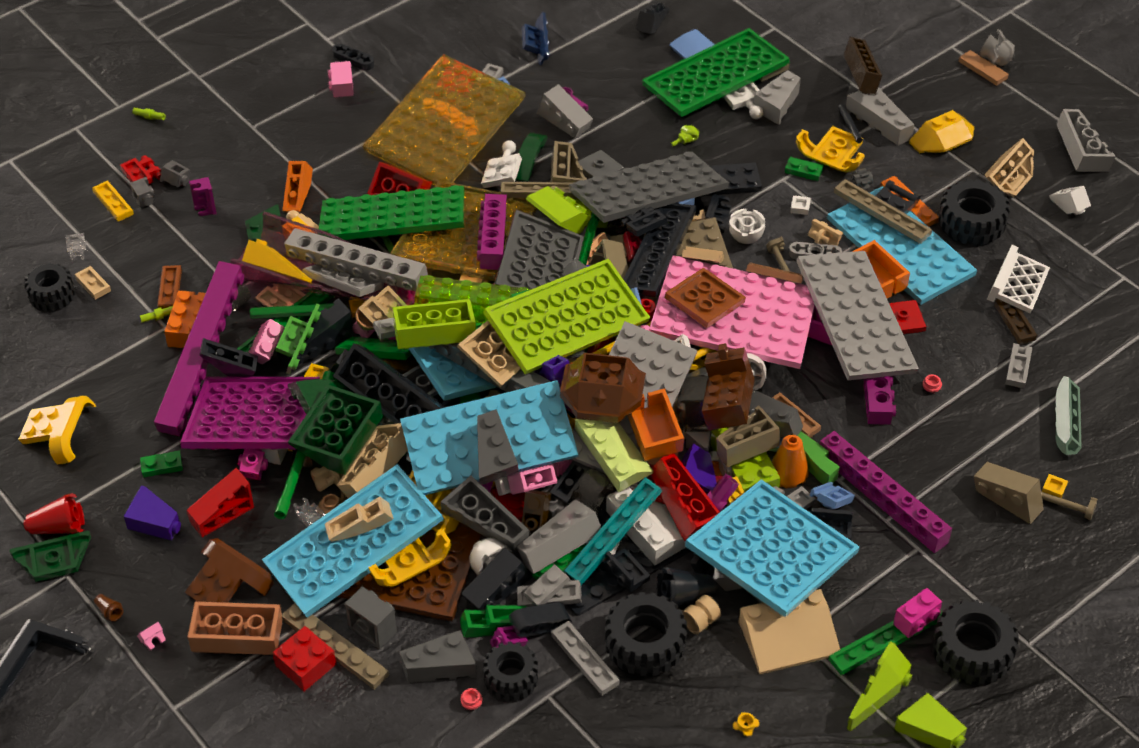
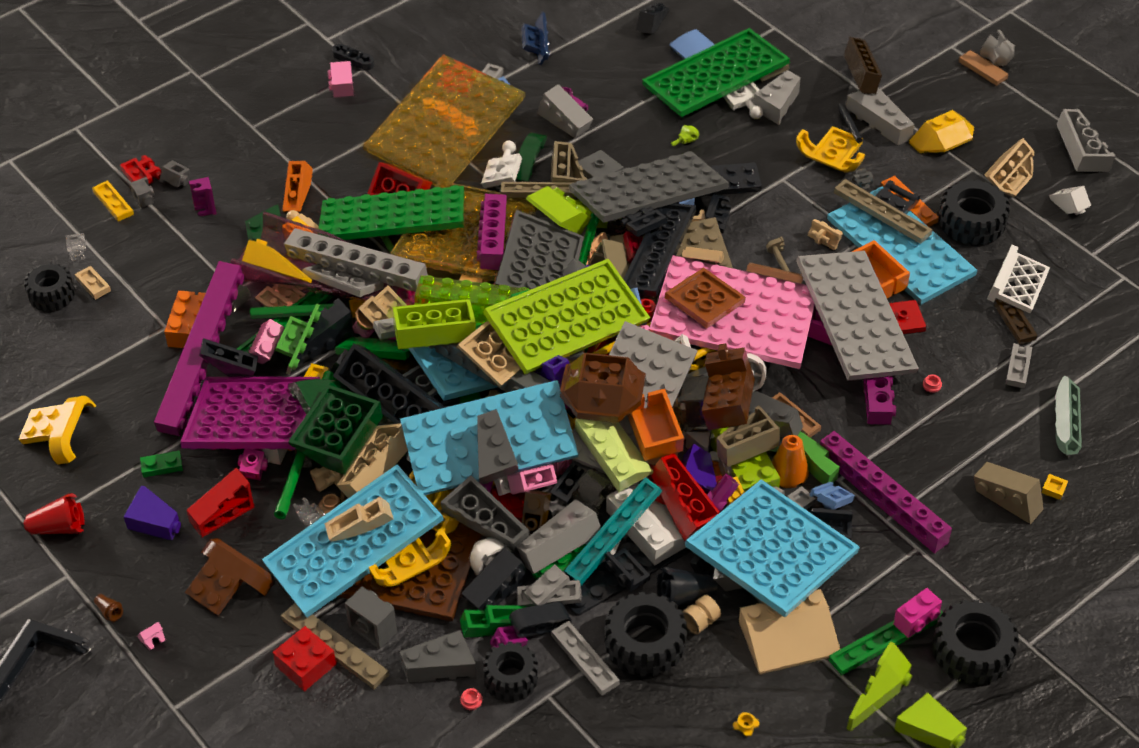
dark green wing [10,530,91,582] -> none
lime bar [133,108,165,120] -> none
lime bar [140,306,173,323] -> none
dark orange tile [157,265,182,309] -> none
nougat brick [188,602,283,655] -> none
white cylinder [729,209,765,244] -> none
green plate [785,157,823,181] -> none
light grey beam [789,242,842,260] -> none
white plate [791,196,811,215] -> none
dark tan piece [1041,492,1097,520] -> none

